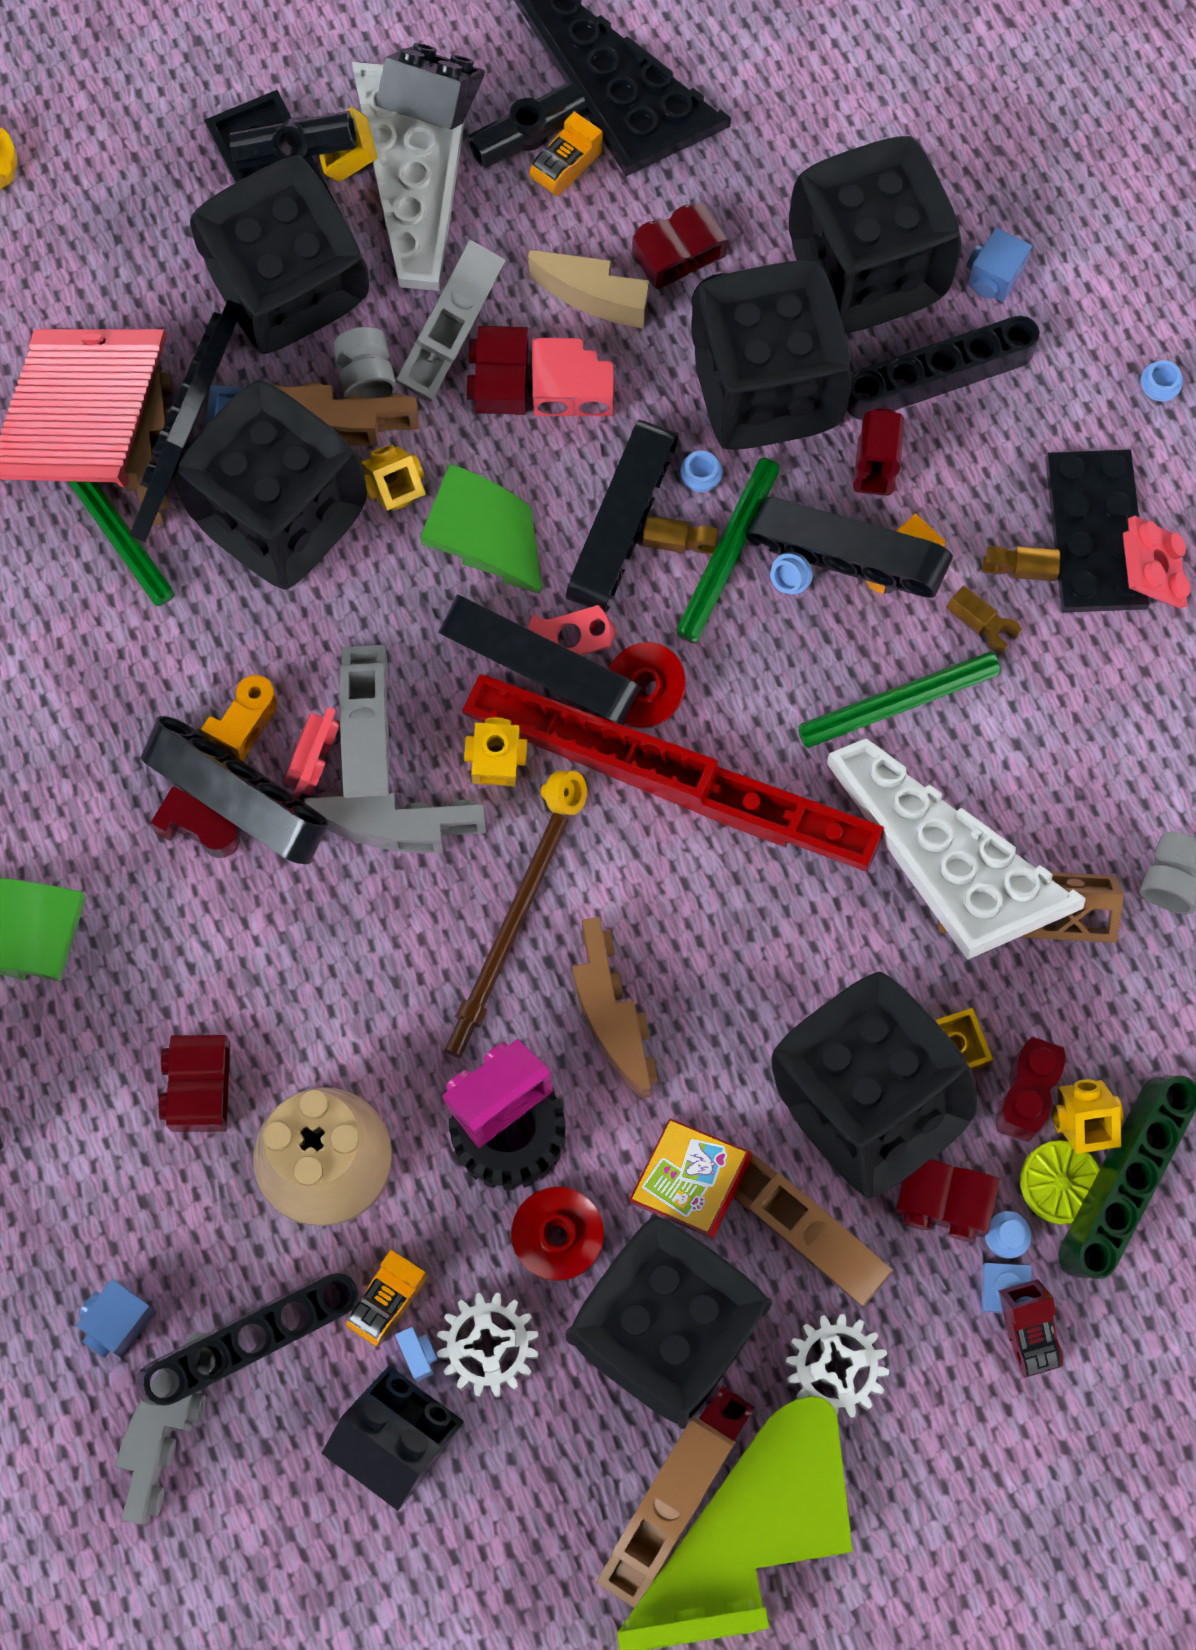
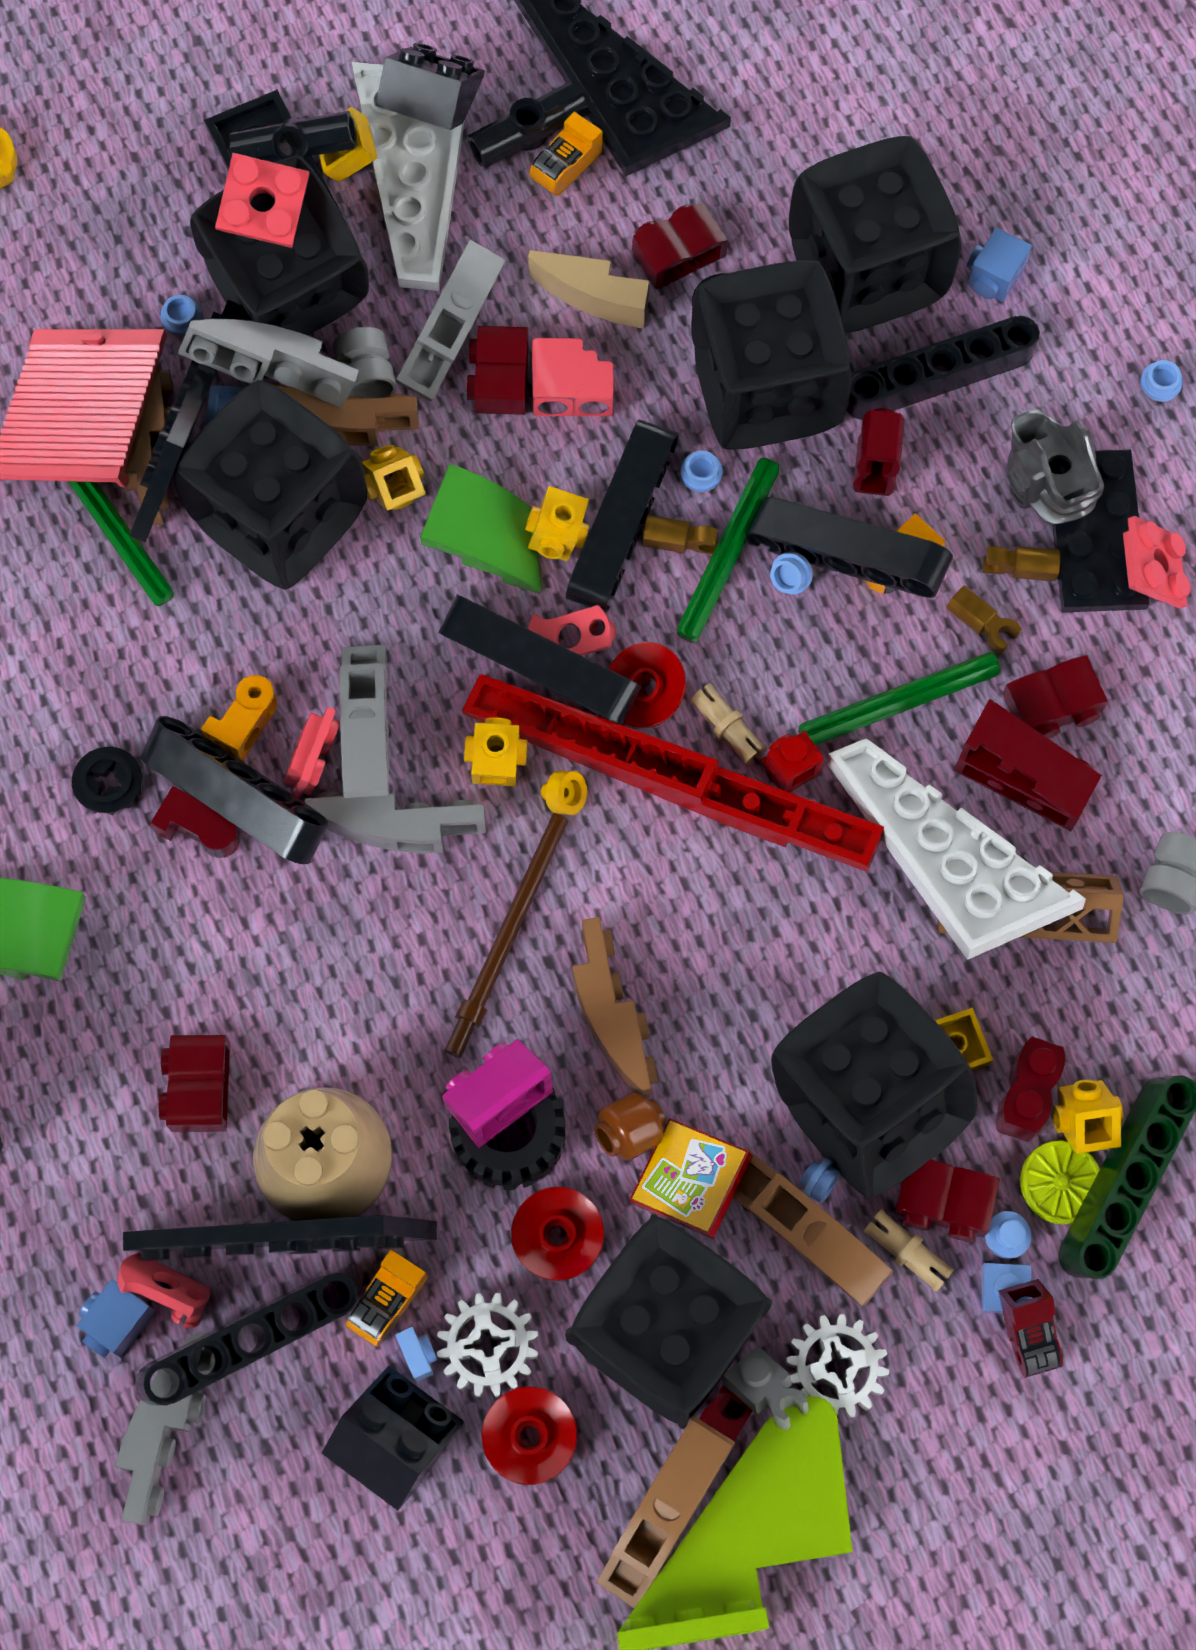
none -> black gear [72,746,143,815]
none -> coral piece [117,1252,210,1328]
none -> black wing [123,1215,437,1261]
none -> light blue plate [160,295,202,336]
none -> light grey slope [178,319,359,408]
none -> coral piece [215,153,309,248]
none -> red dish [481,1386,577,1485]
none -> yellow brick [525,486,589,562]
none -> dark orange head [594,1092,665,1161]
none -> tan pin [690,684,767,766]
none -> light grey plate [723,1346,809,1430]
none -> red brick [760,731,824,792]
none -> light blue plate [800,1158,840,1203]
none -> tan pin [863,1209,955,1292]
none -> dark red wedge [953,699,1102,832]
none -> dark red brick [1002,655,1108,739]
none -> flat silver piece [1007,409,1104,524]

